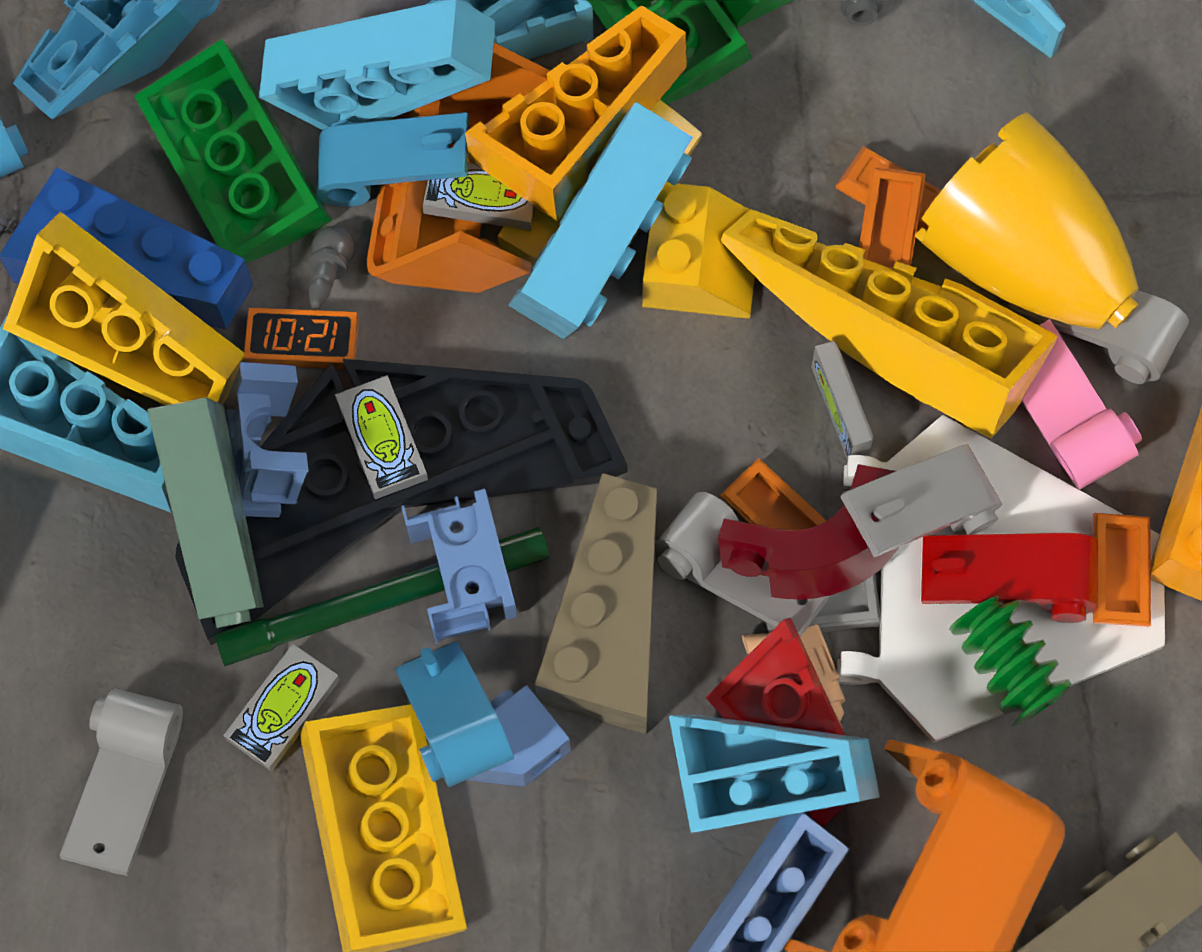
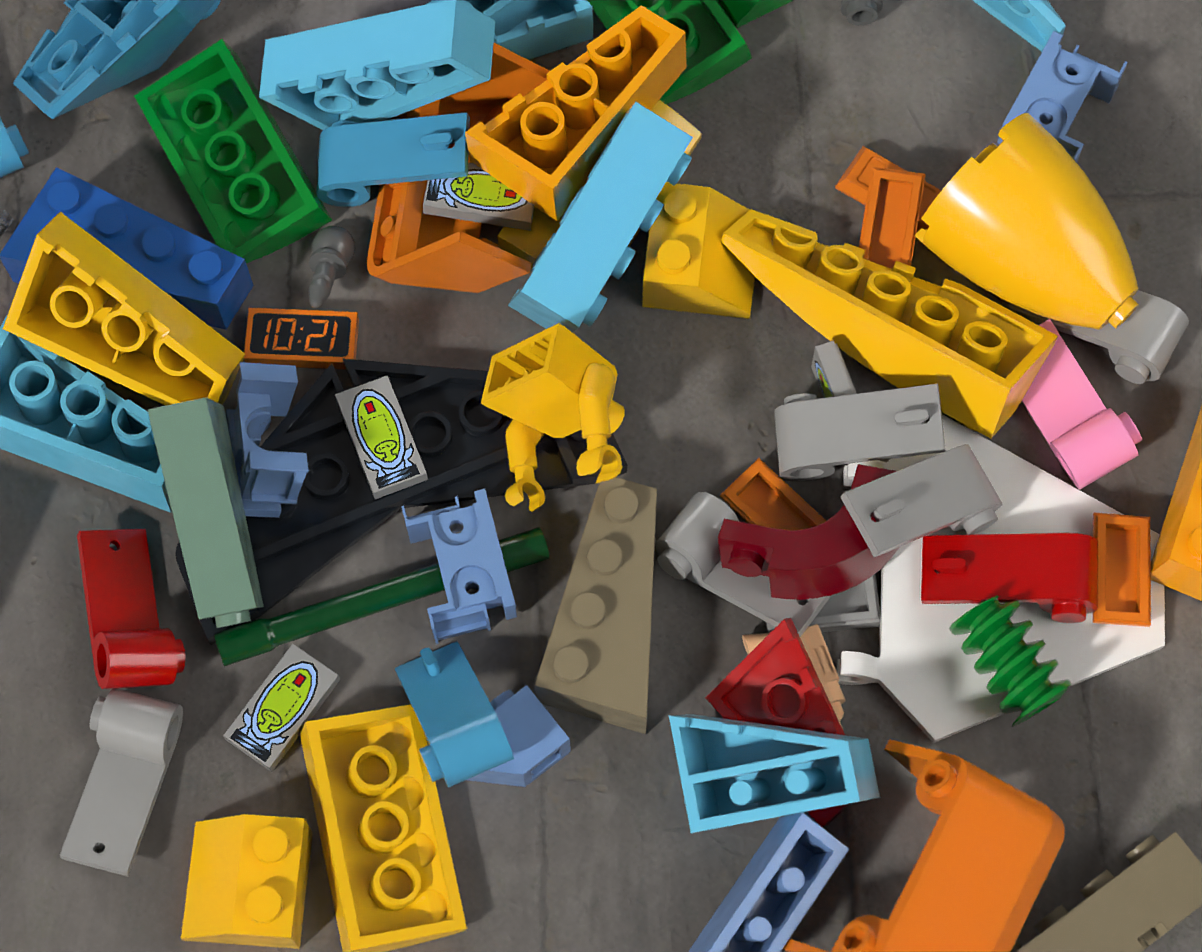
none -> red door [77,529,185,689]
none -> yellow slope [181,814,313,949]
none -> yellow torso [481,323,625,512]
none -> light grey door [774,383,946,481]
none -> medium blue piece [997,31,1128,163]

